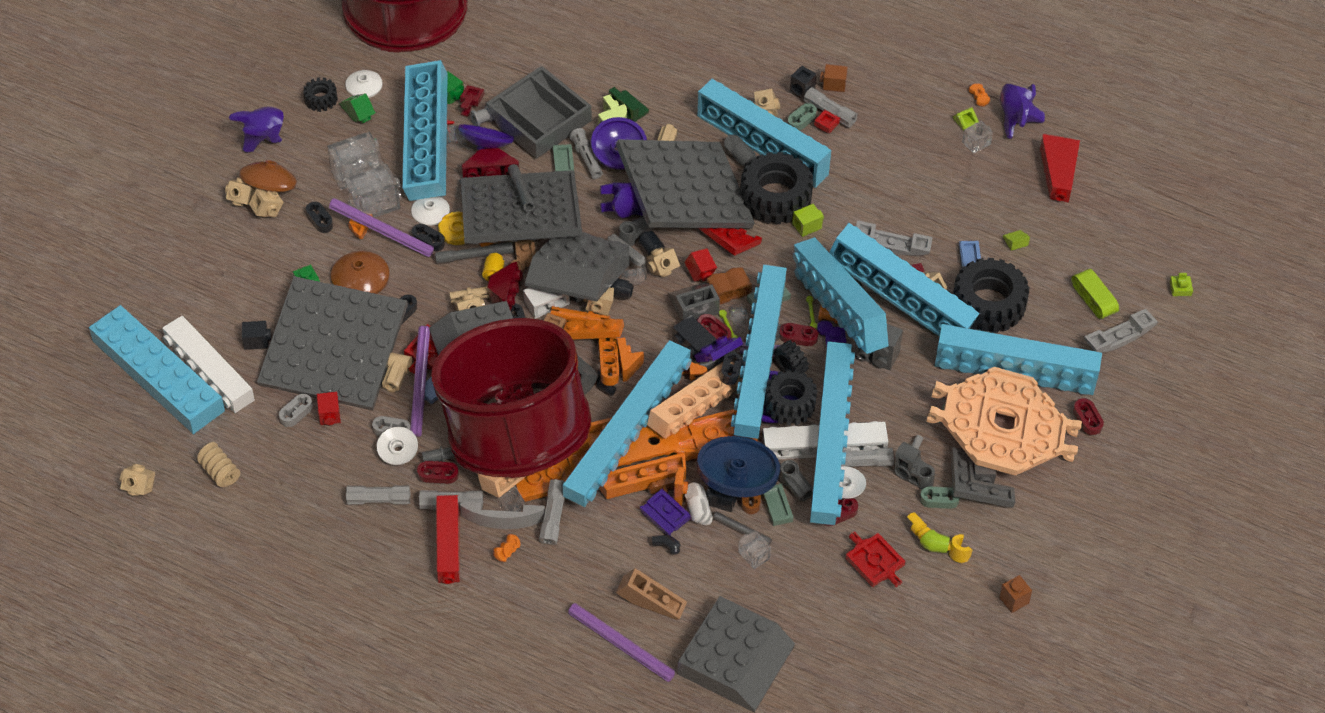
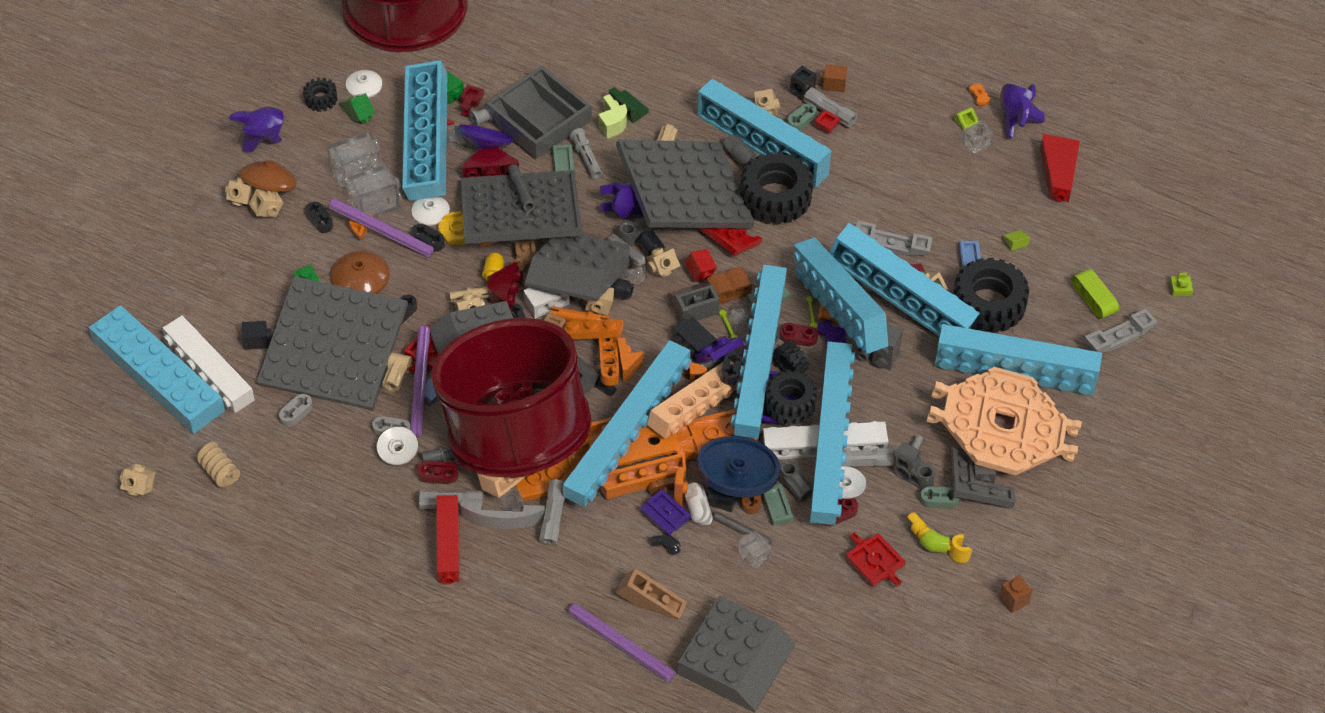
red brick [317,392,341,425] -> none
light grey axle [346,485,411,504] -> none
dark grey piece [435,242,513,264] -> none
orange piece [493,534,520,562] -> none
dark purple dish [591,117,647,170] -> none
dark red plate [697,314,731,339] -> none
lime brick [792,204,824,237] -> none
dark red plate [1073,398,1104,435] -> none

